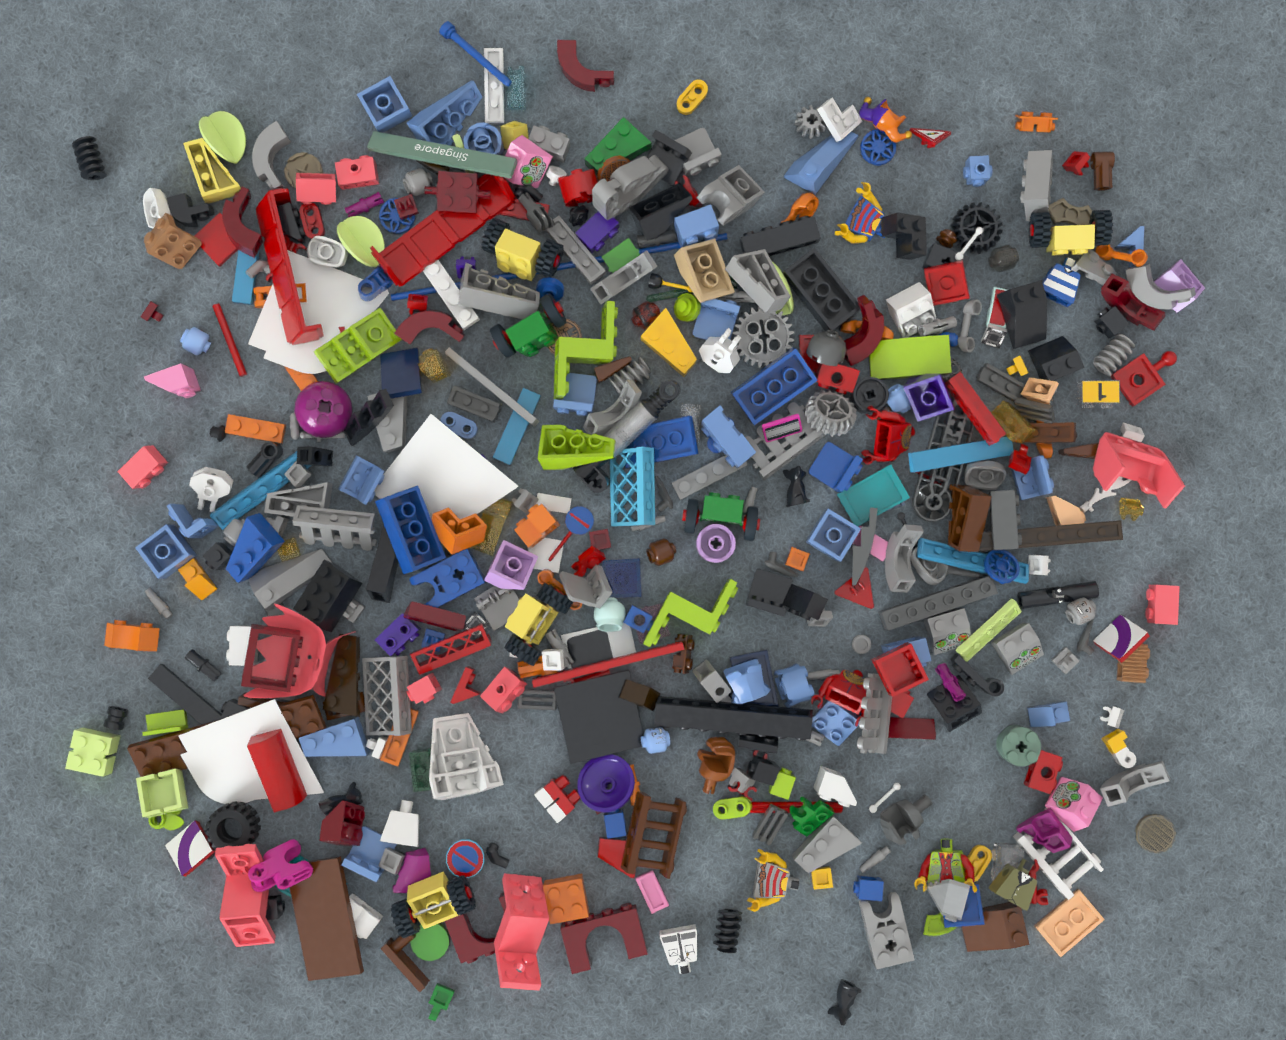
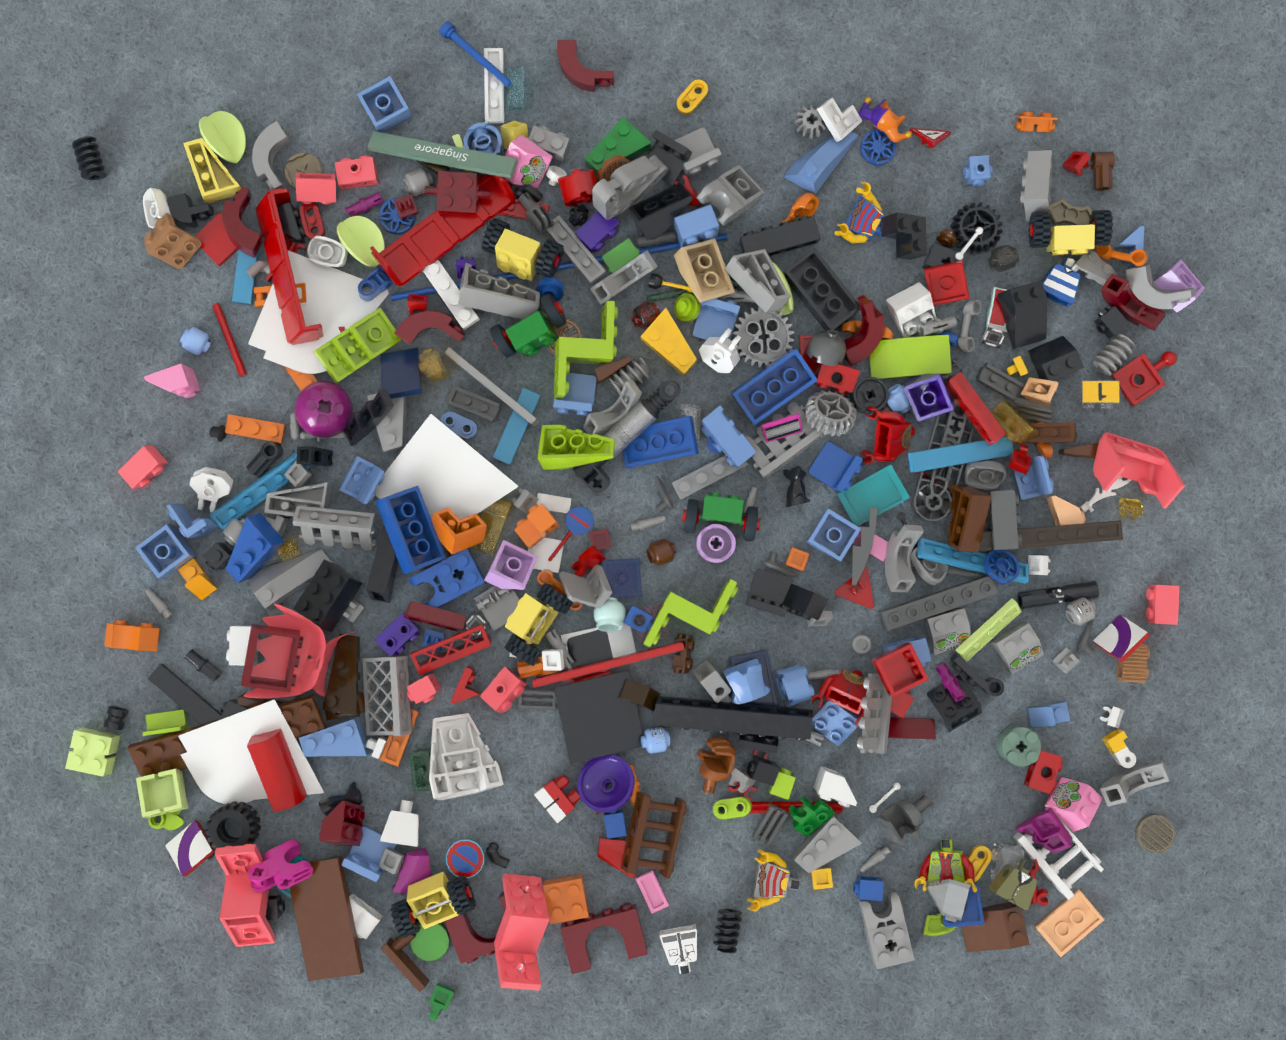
dark red tile [141,301,164,322] -> none
medium blue wedge [407,80,482,146] -> none
medium azure fence [610,447,655,526] -> none
black animal [828,979,862,1026] -> none
white tile [1120,422,1145,442] -> none

